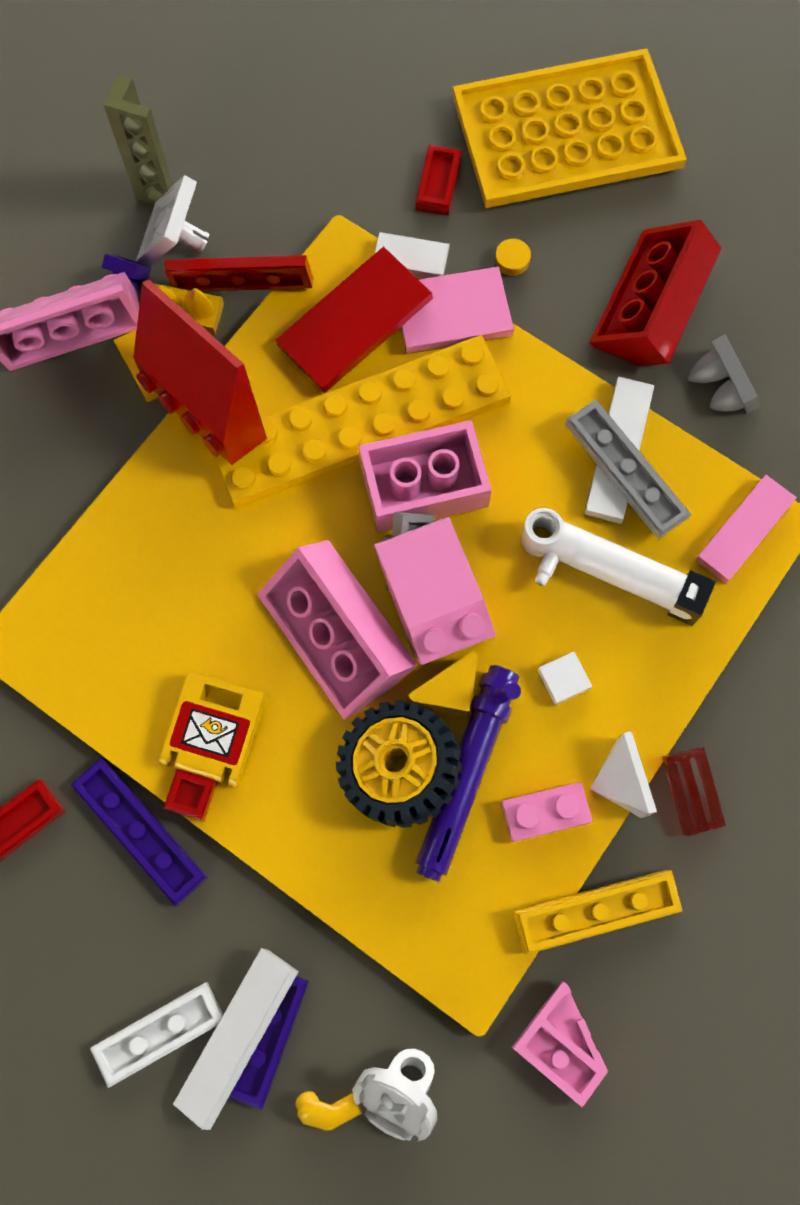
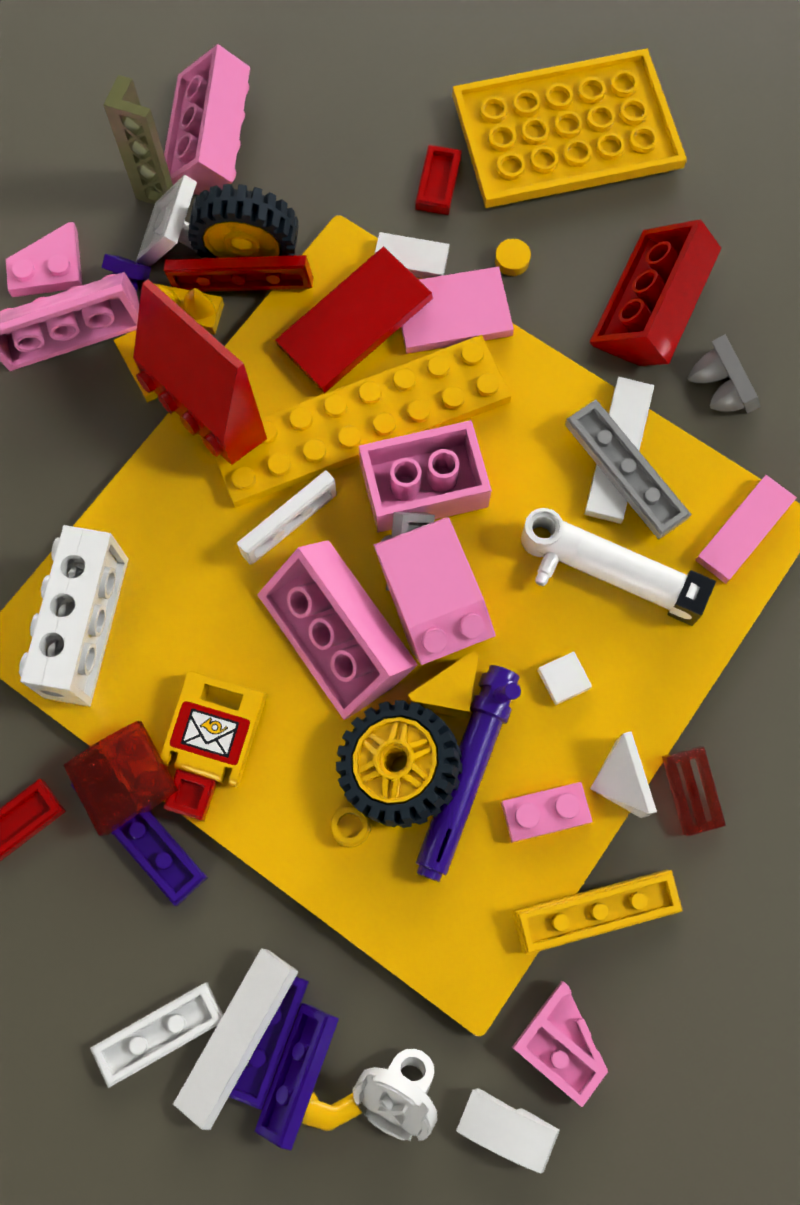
none -> bright pink wing [6,222,82,297]
none -> white brick [19,525,129,707]
none -> clear red slope [63,721,178,836]
none -> bright pink slope [164,44,250,195]
none -> black wheel [188,184,298,258]
none -> white tile [237,470,337,565]
none -> dark purple tile [254,1003,339,1150]
none -> yellow tile [329,805,371,847]
none -> white slope [456,1088,560,1174]

